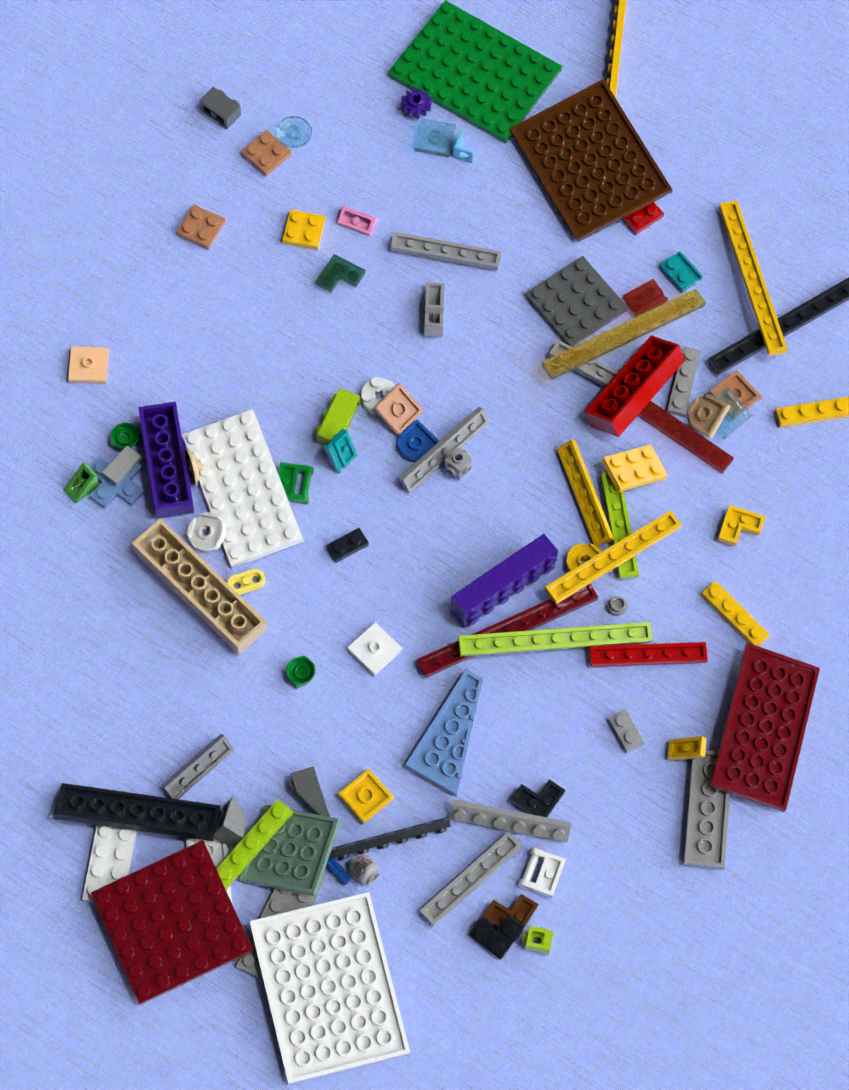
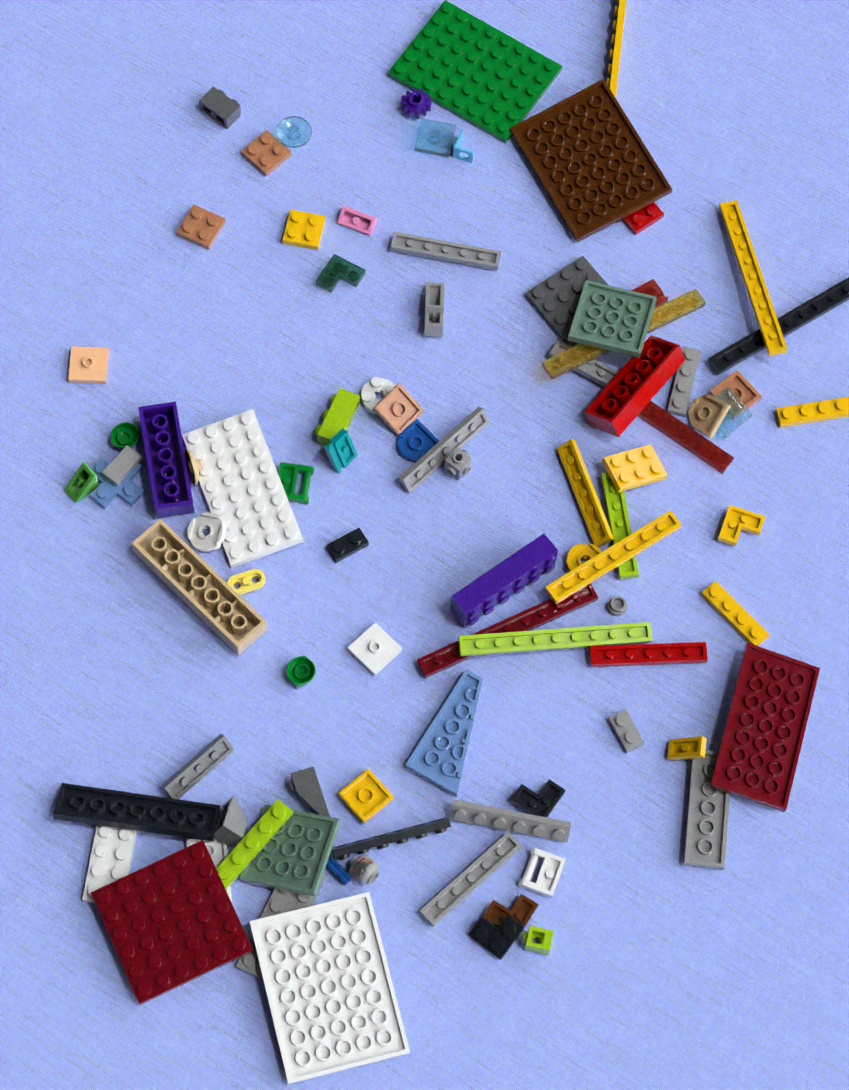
teal plate [659,251,703,293] -> none
none -> sand green plate [568,280,657,358]

